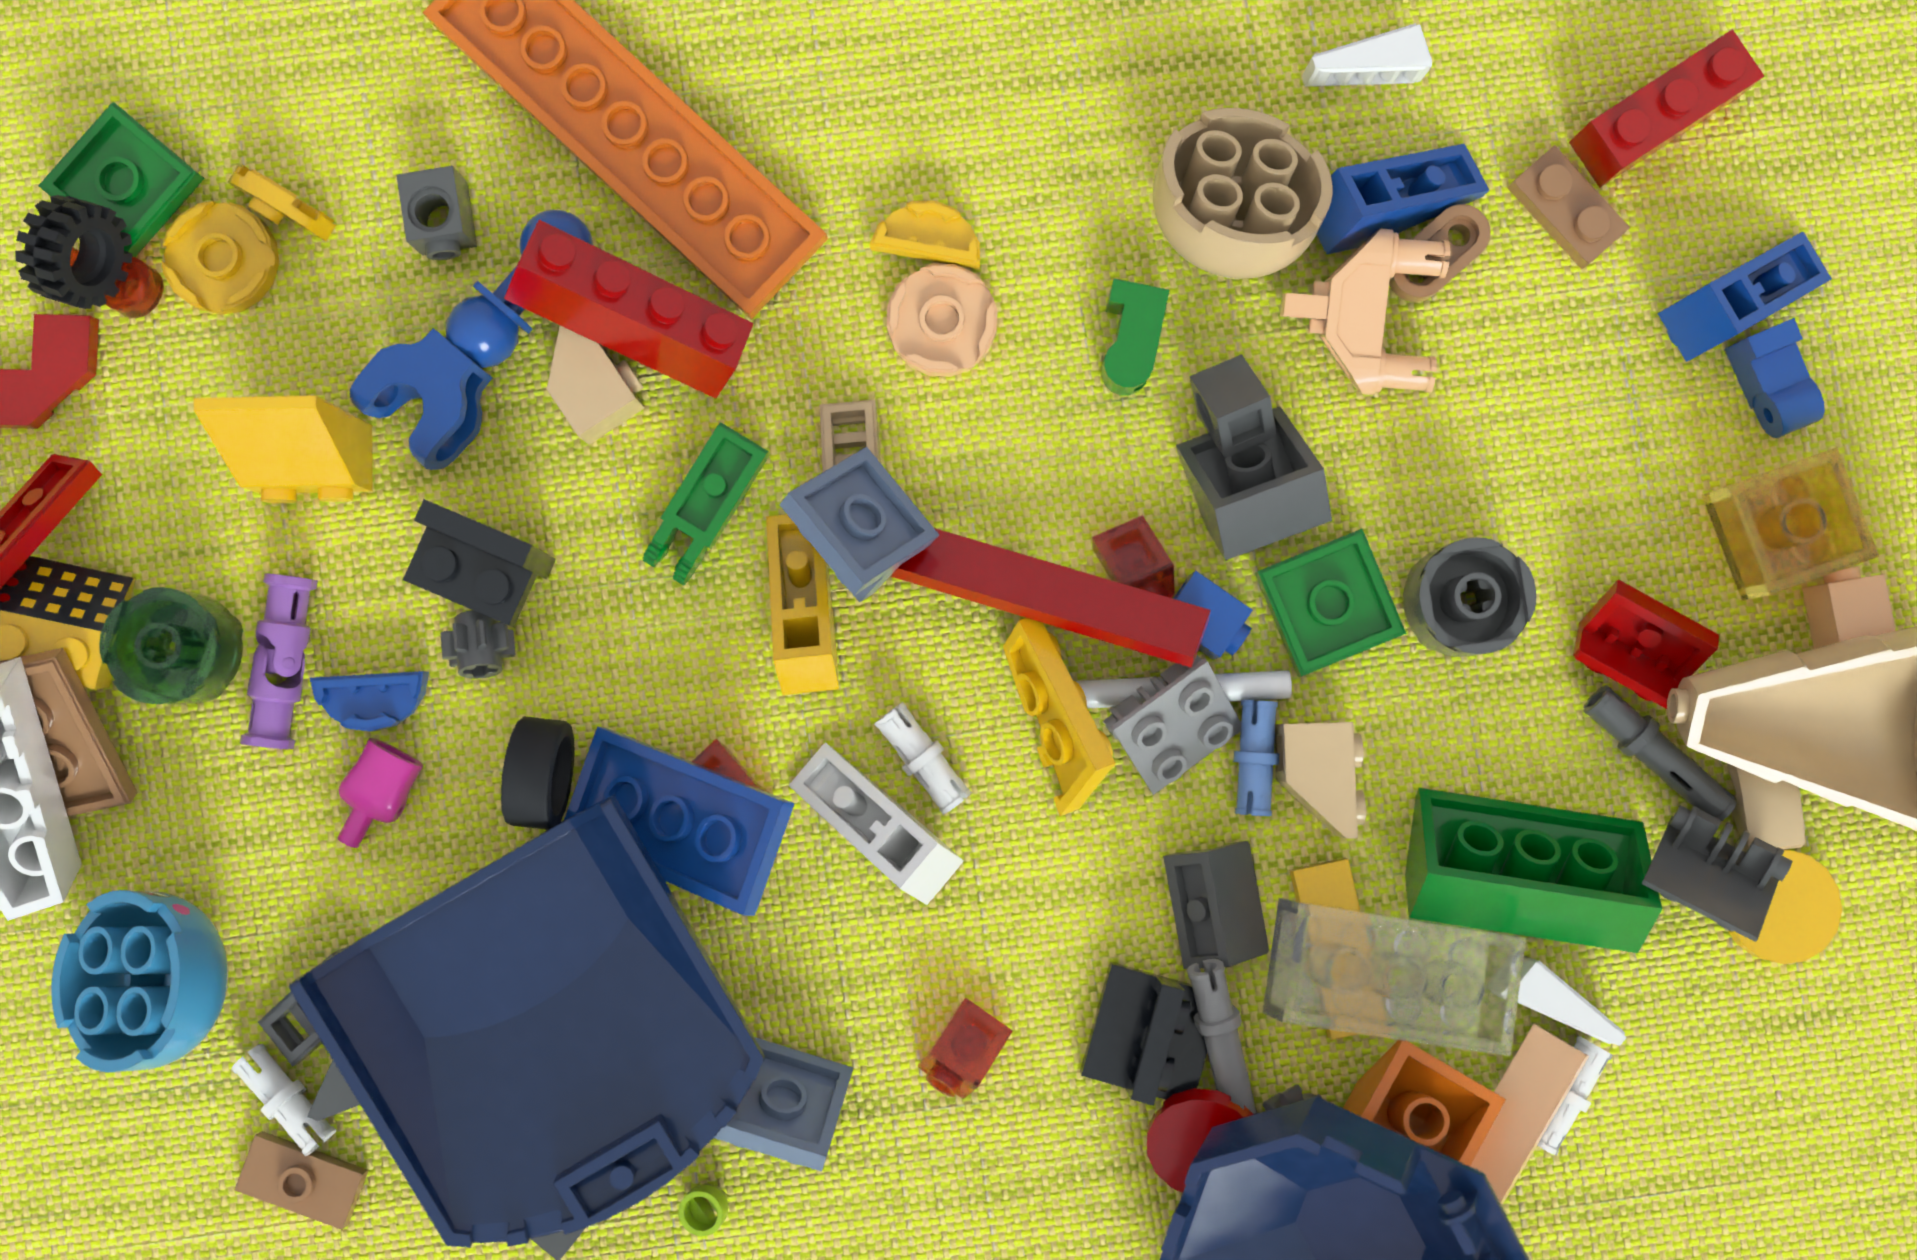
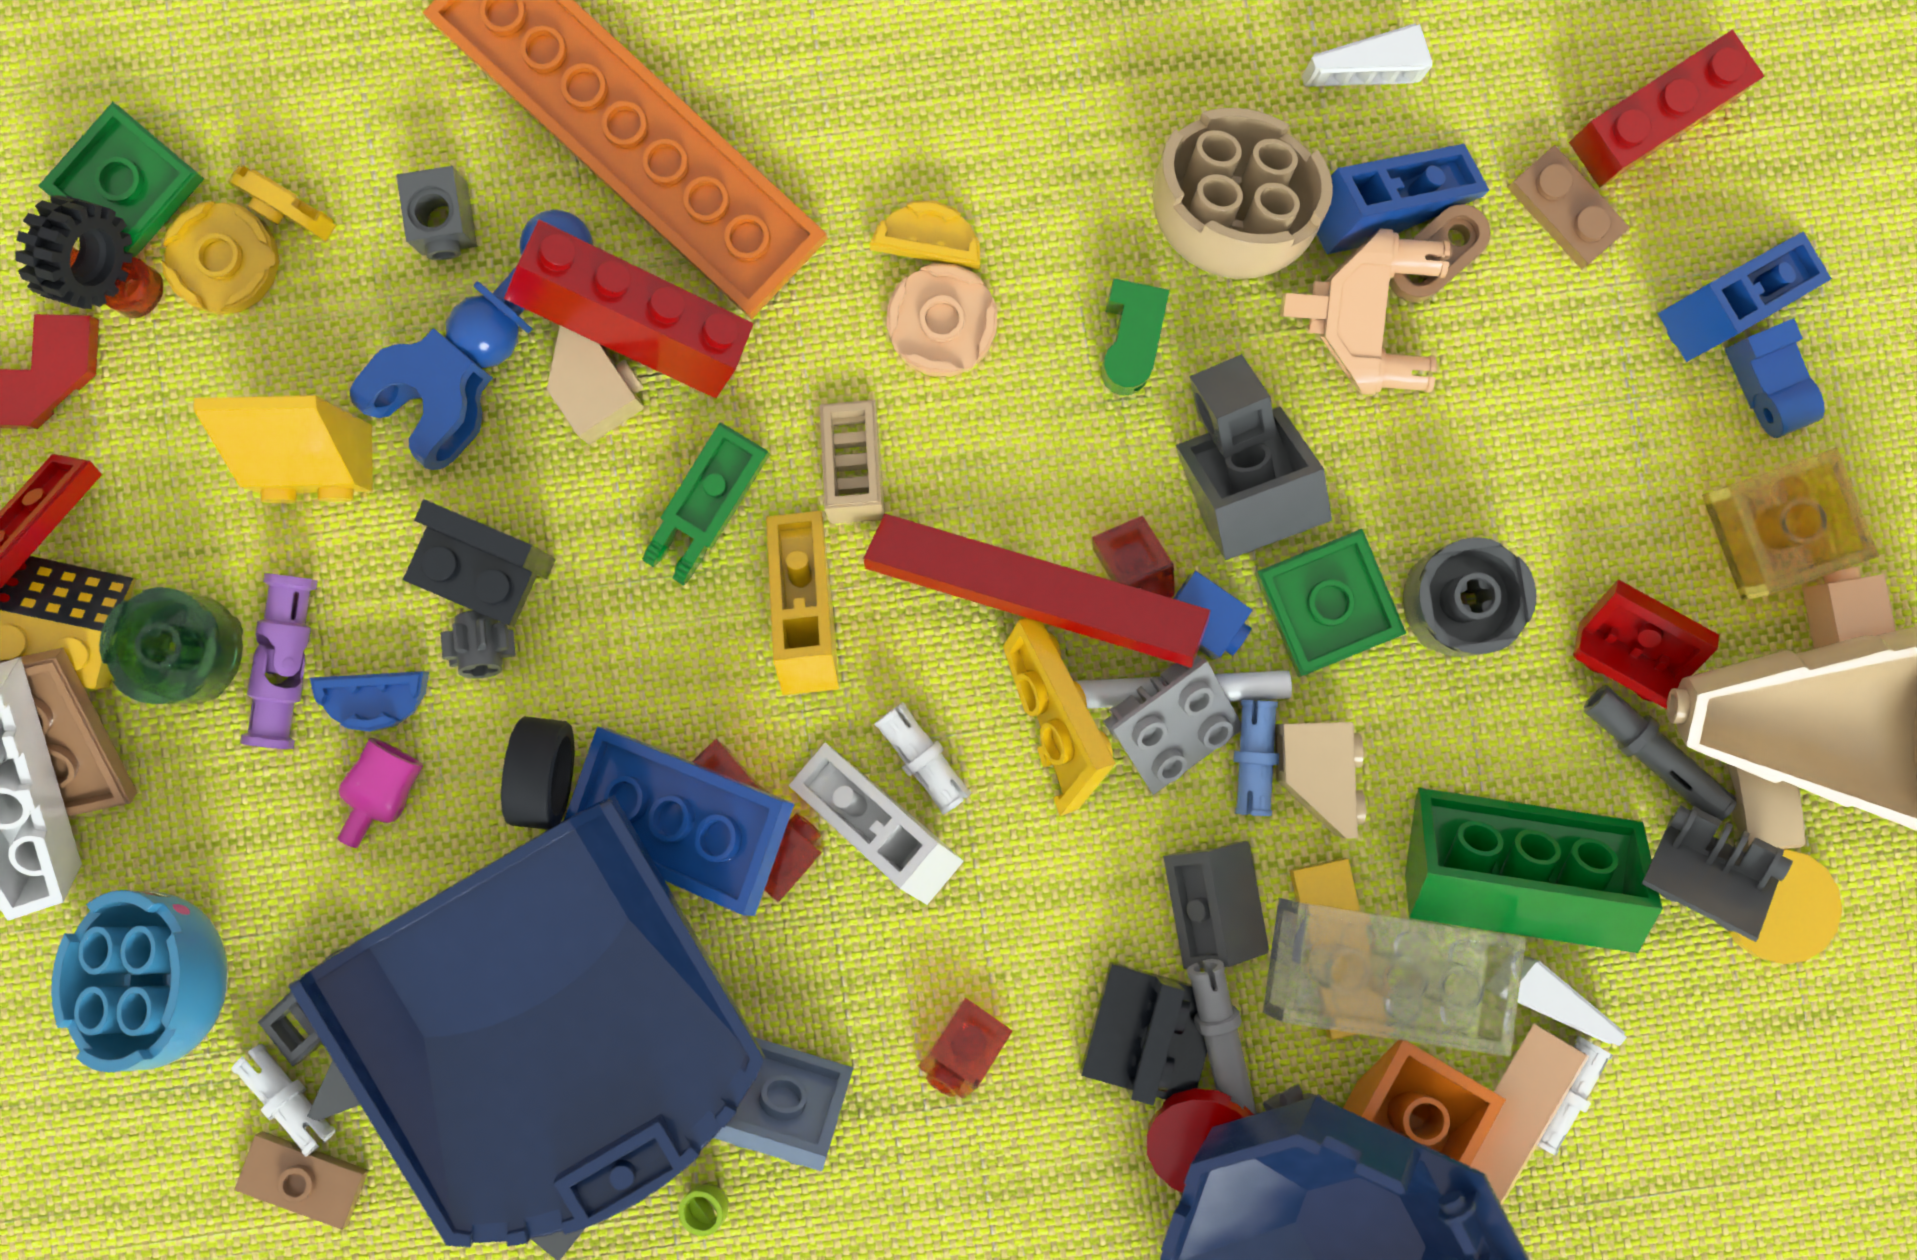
sand blue bracket [779,447,939,602] -> none
none -> clear red bracket [764,812,825,903]

